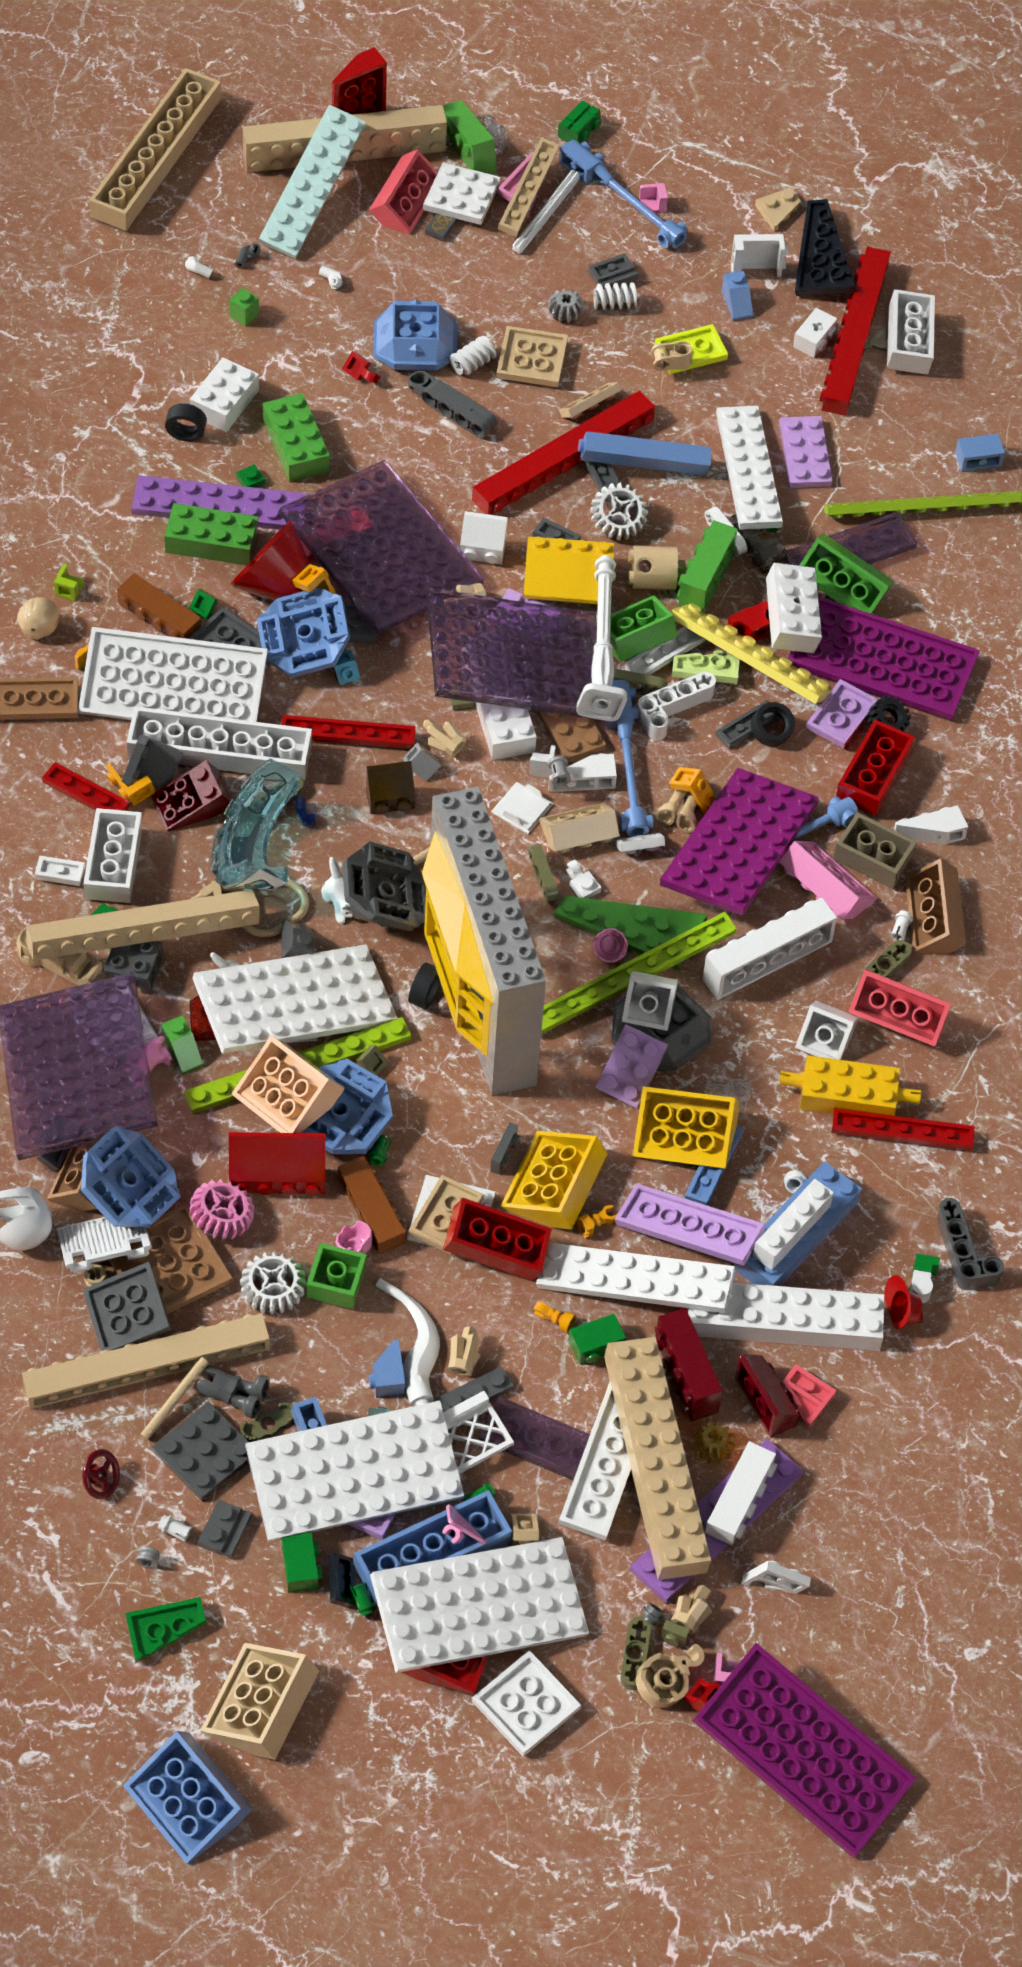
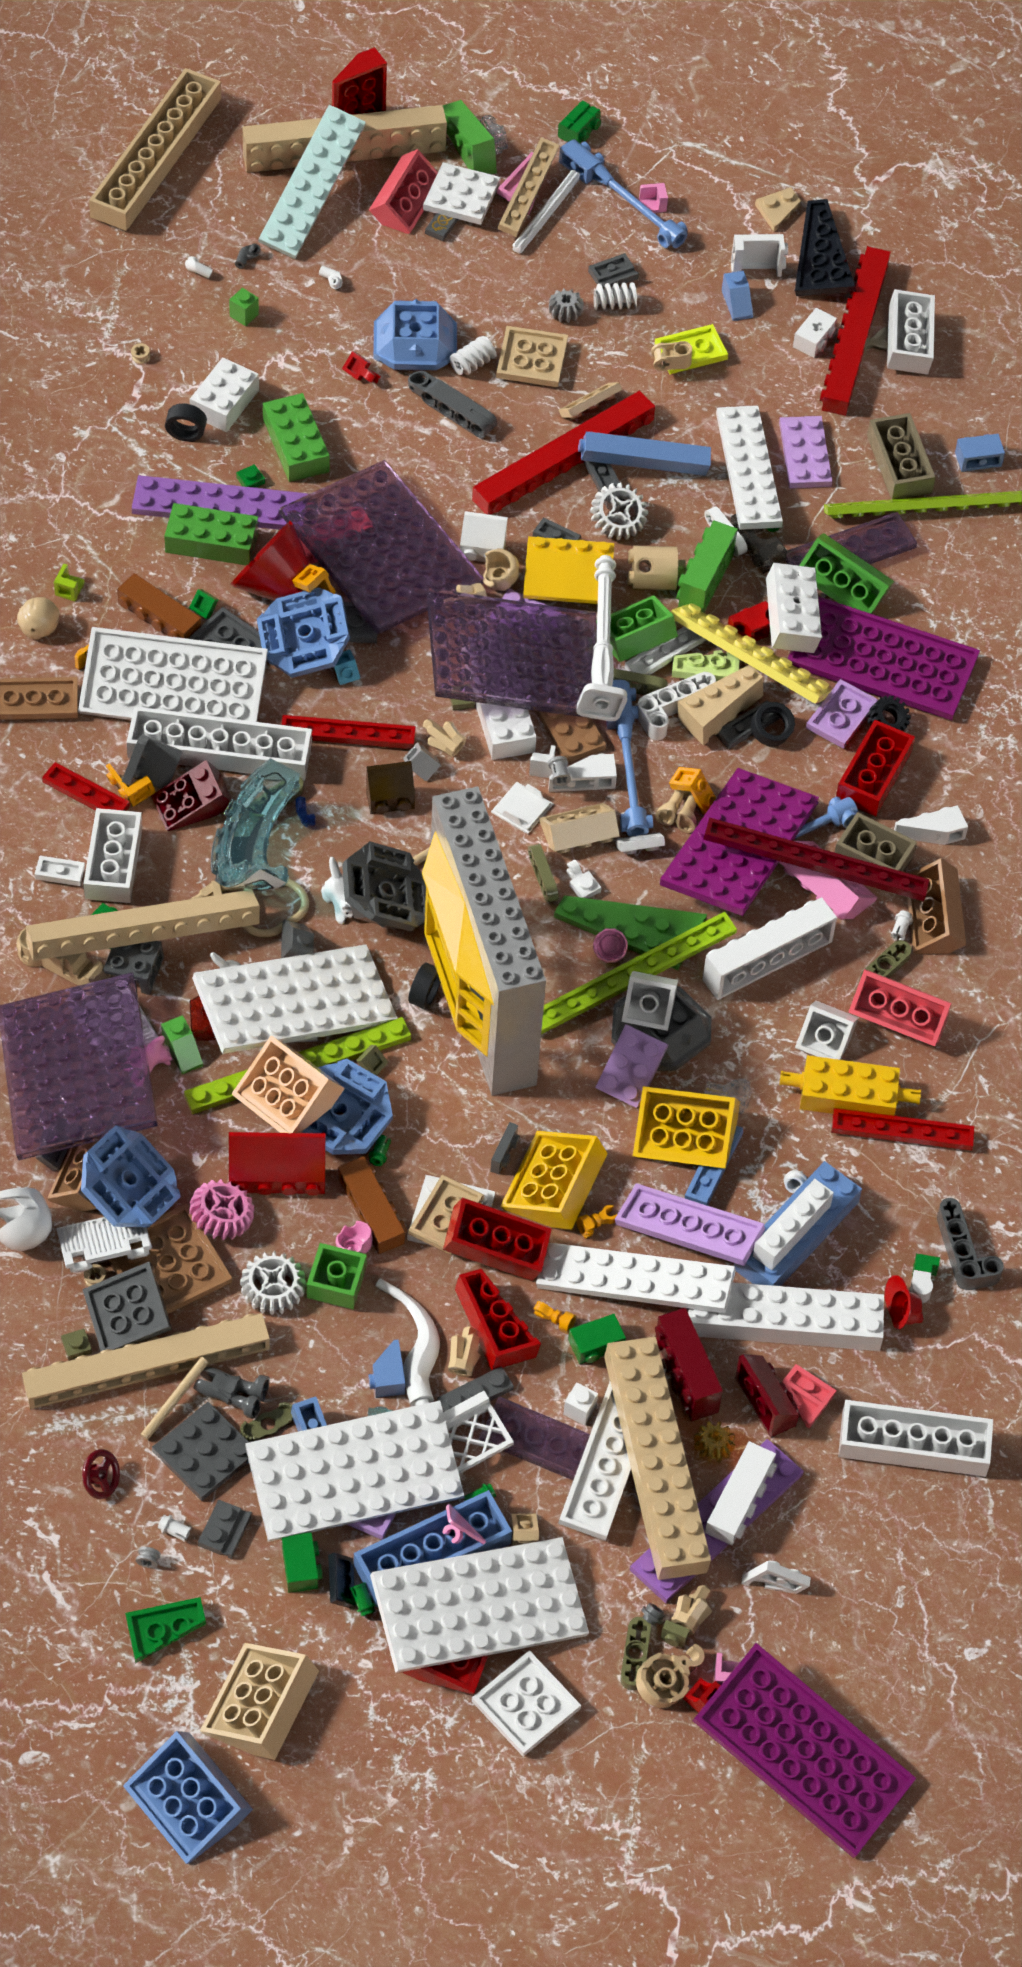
none -> olive plate [61,1329,92,1361]
none -> tan bush [131,343,150,364]
none -> red wedge [455,1268,541,1370]
none -> tan piece [483,548,519,591]
none -> white brick [563,1382,598,1426]
none -> tan wedge [678,665,763,746]
none -> dark red plate [703,817,930,902]
none -> white brick [838,1400,993,1477]
none -> dark tan brick [867,413,935,499]

